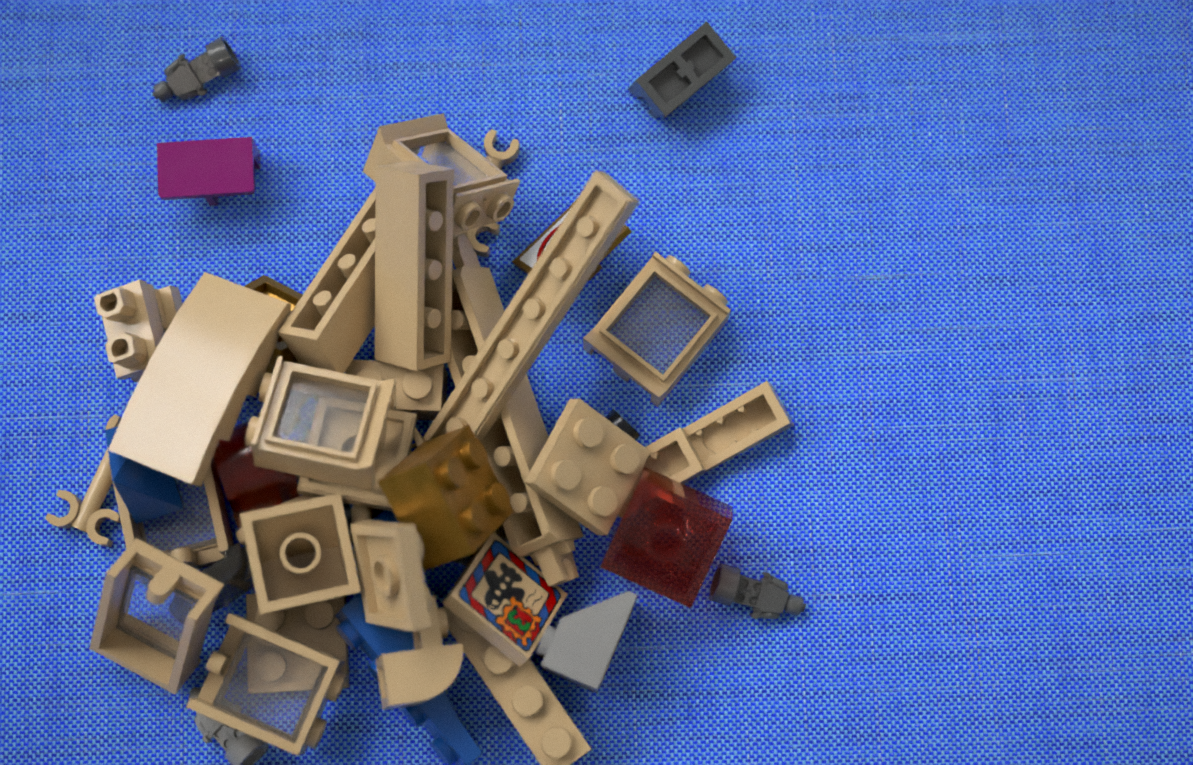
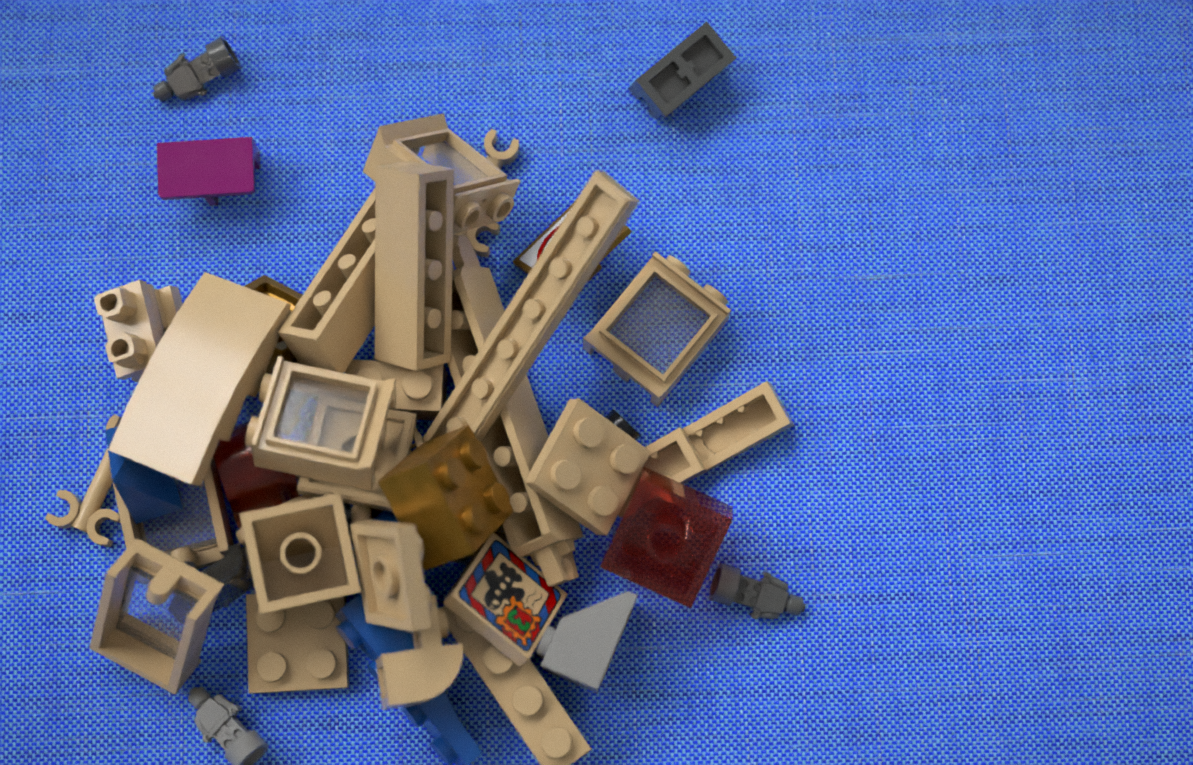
window [186,613,348,756] -> none

